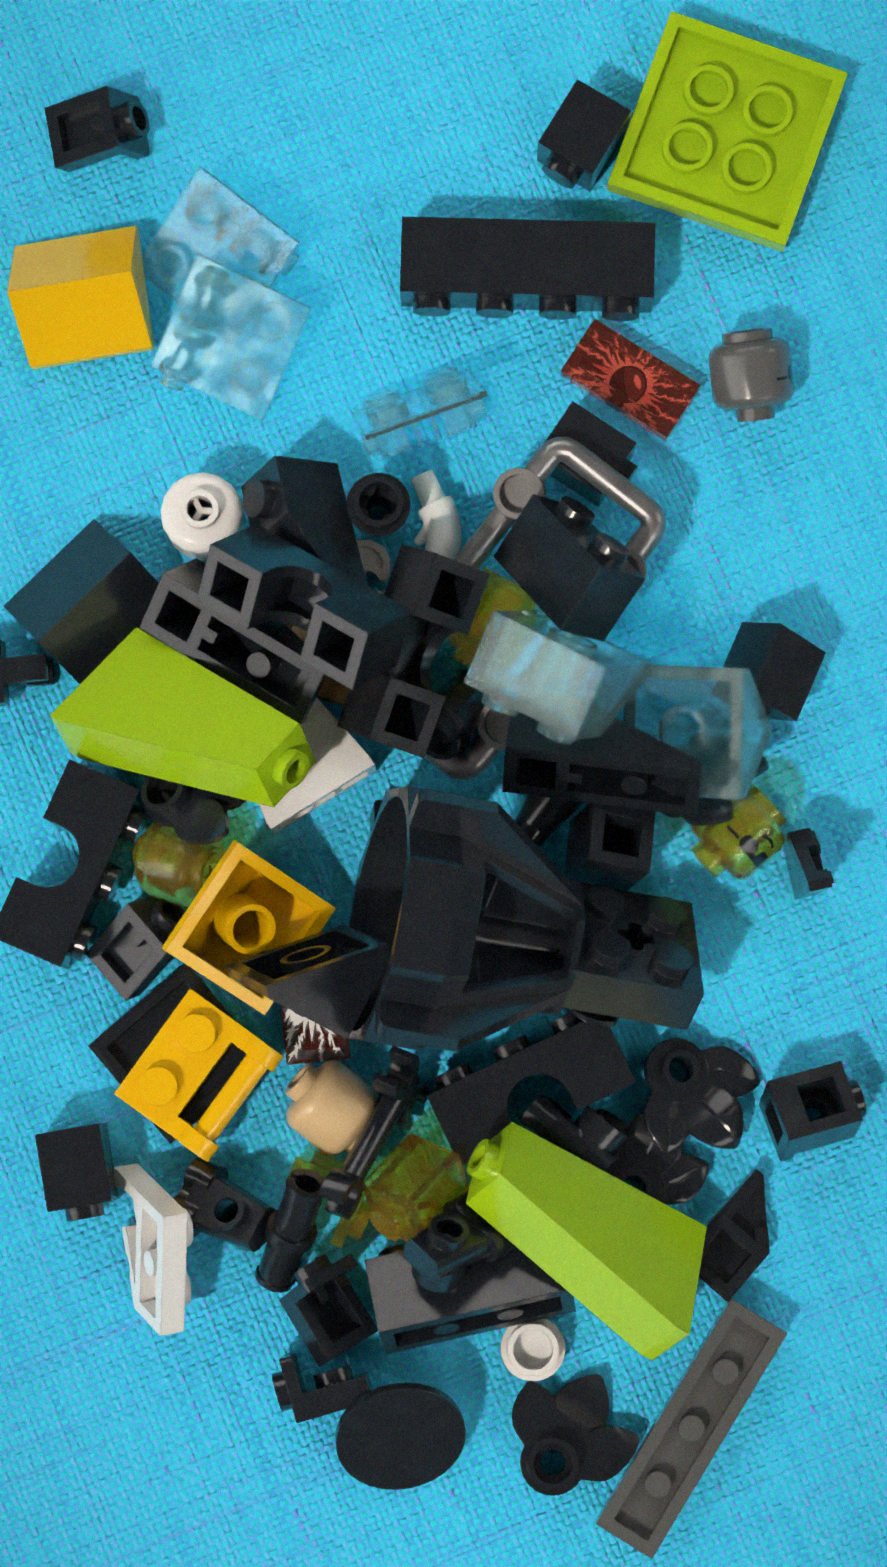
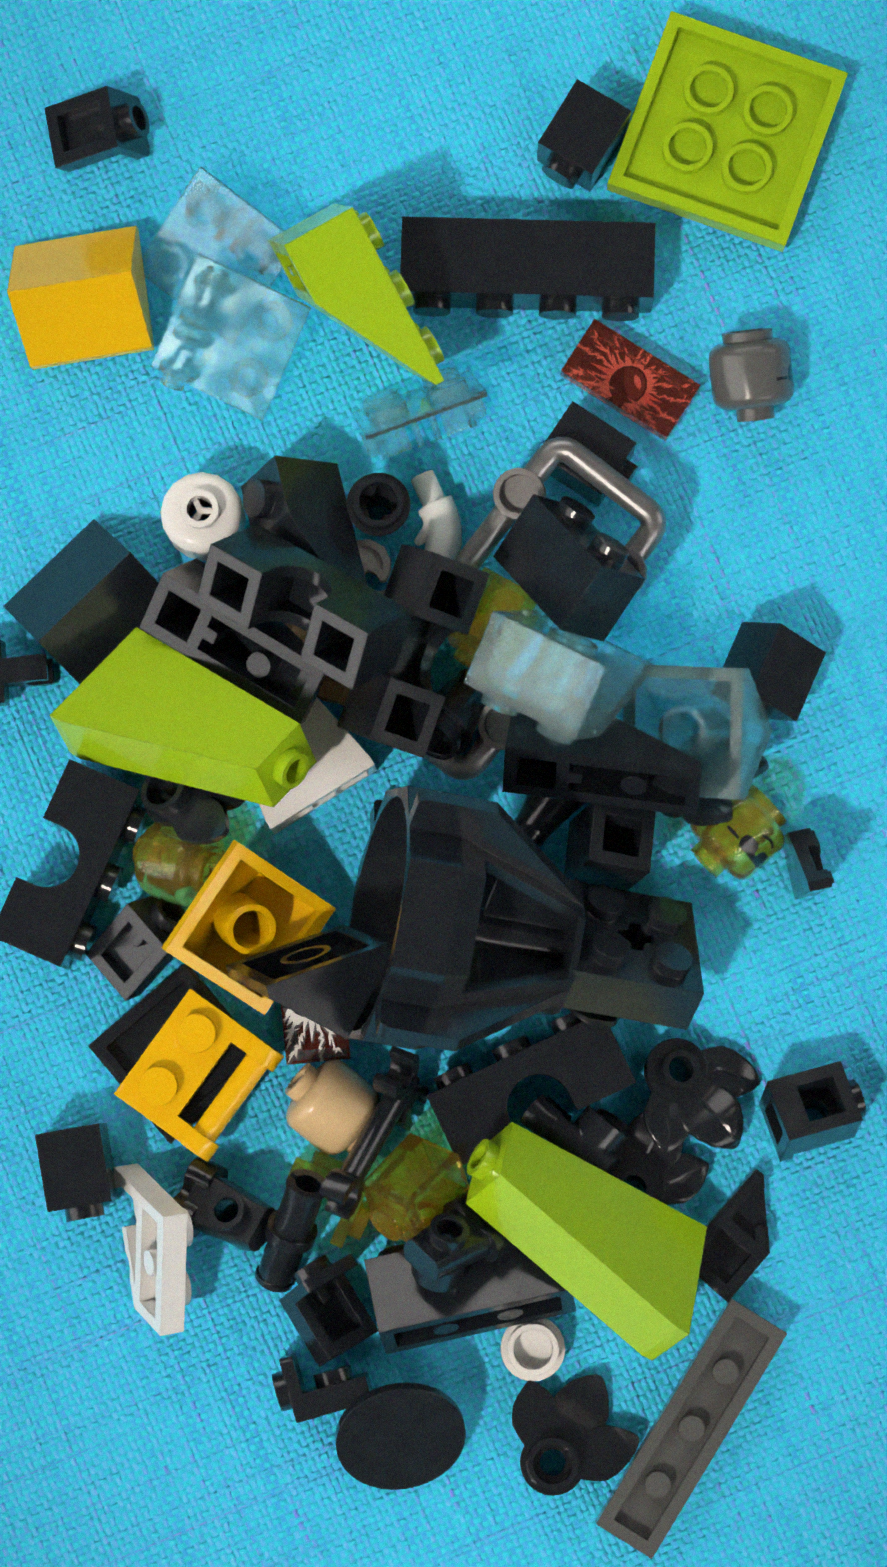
none -> lime slope [267,203,445,385]

